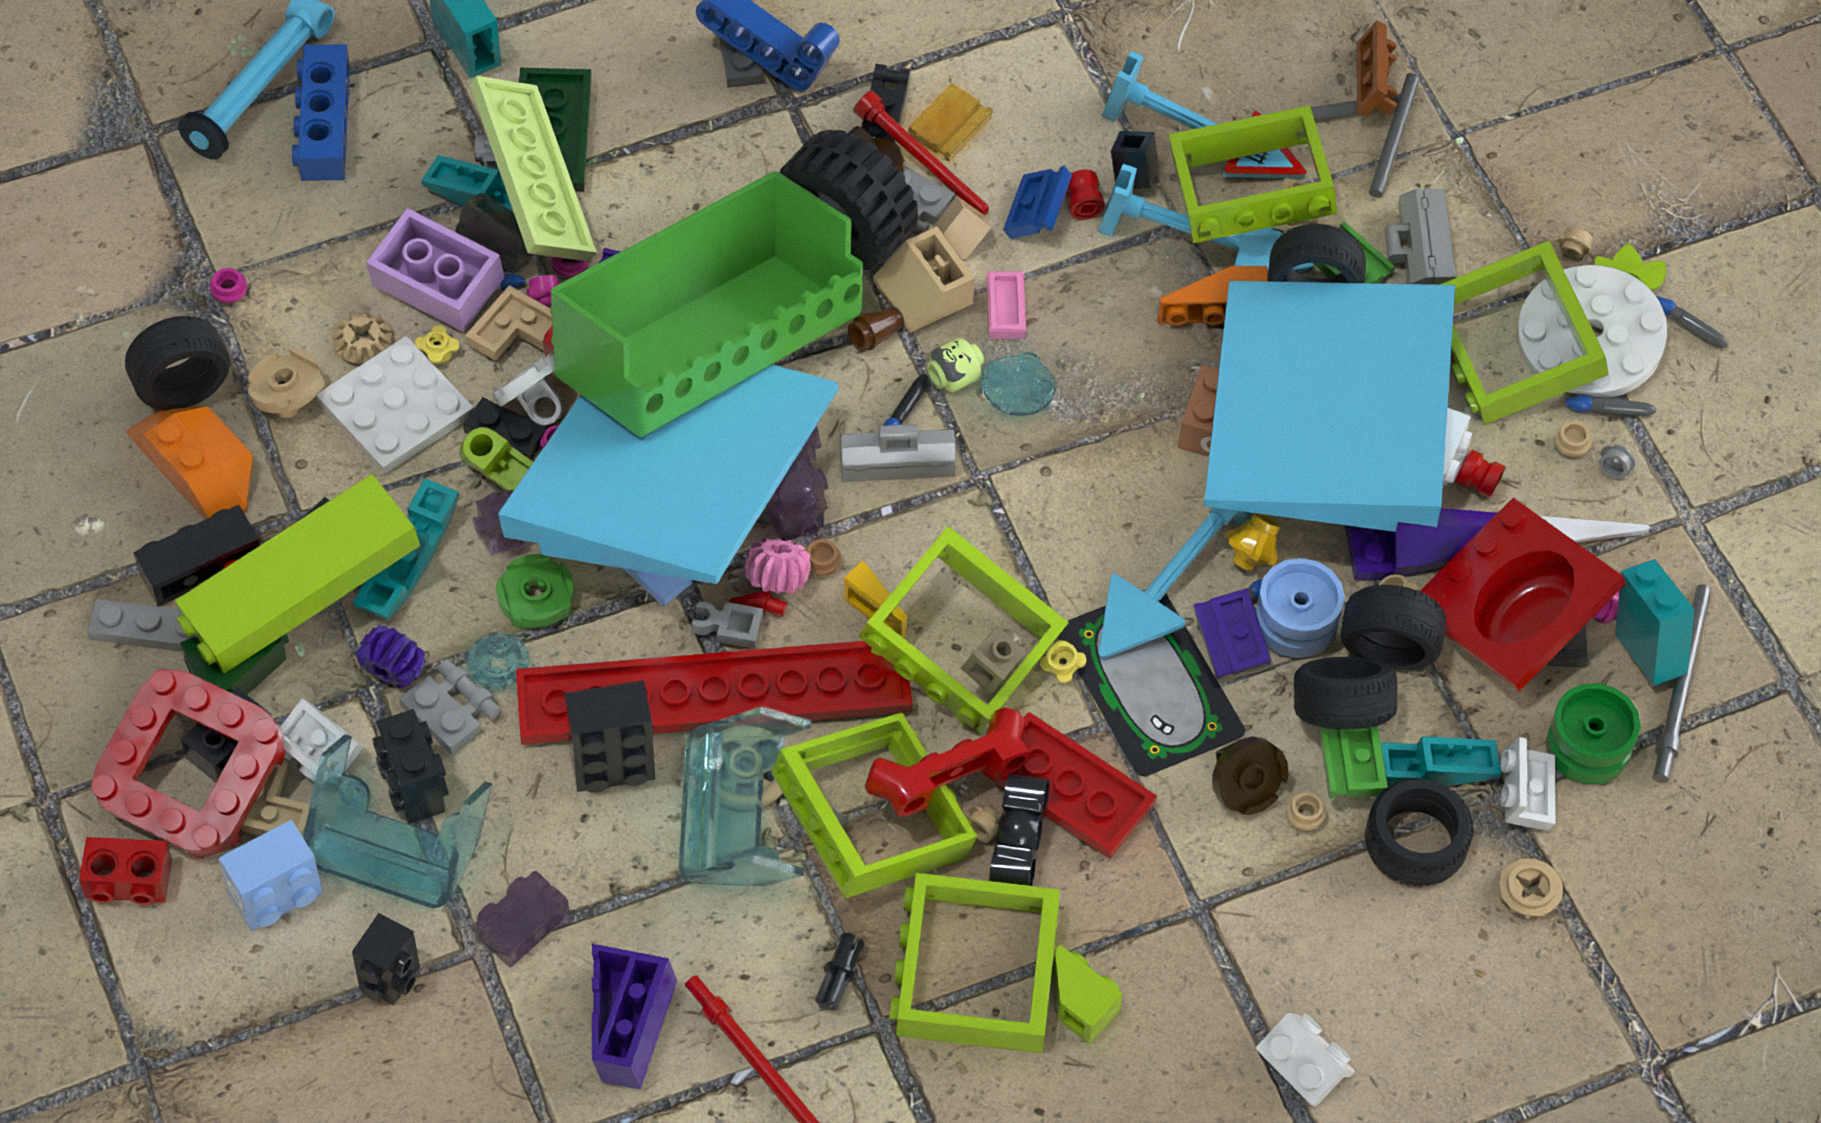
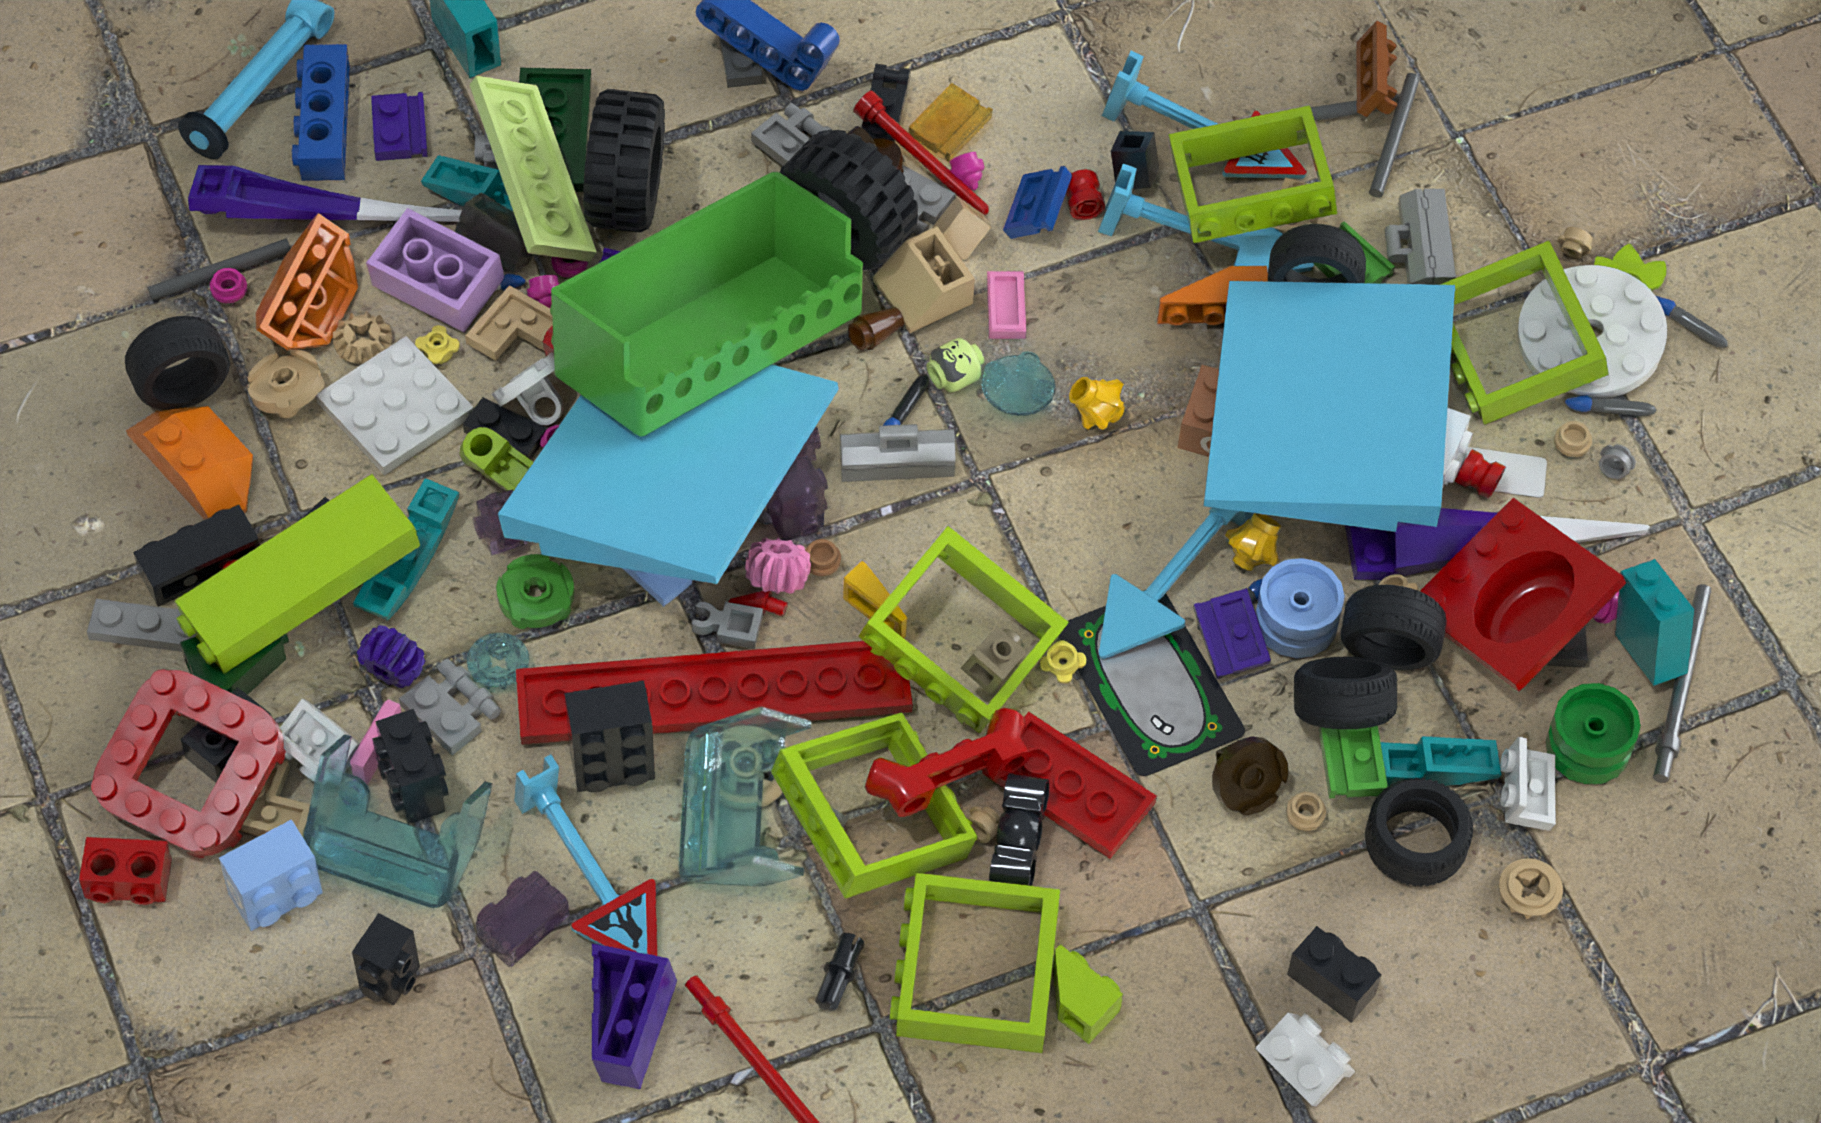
none -> dark grey bar [147,238,291,301]
none -> dark purple plate [188,165,487,222]
none -> orange wedge [255,213,358,350]
none -> bright pink tile [350,699,401,786]
none -> dark purple plate [371,92,428,161]
none -> medium azure piece [514,754,657,956]
none -> black tyre [583,89,665,233]
none -> light grey plate [751,103,833,166]
none -> dark pink plate [949,152,985,191]
none -> yellow rock [1069,377,1125,430]
none -> black brick [1287,926,1382,1023]
none -> white sticker [1460,447,1547,498]

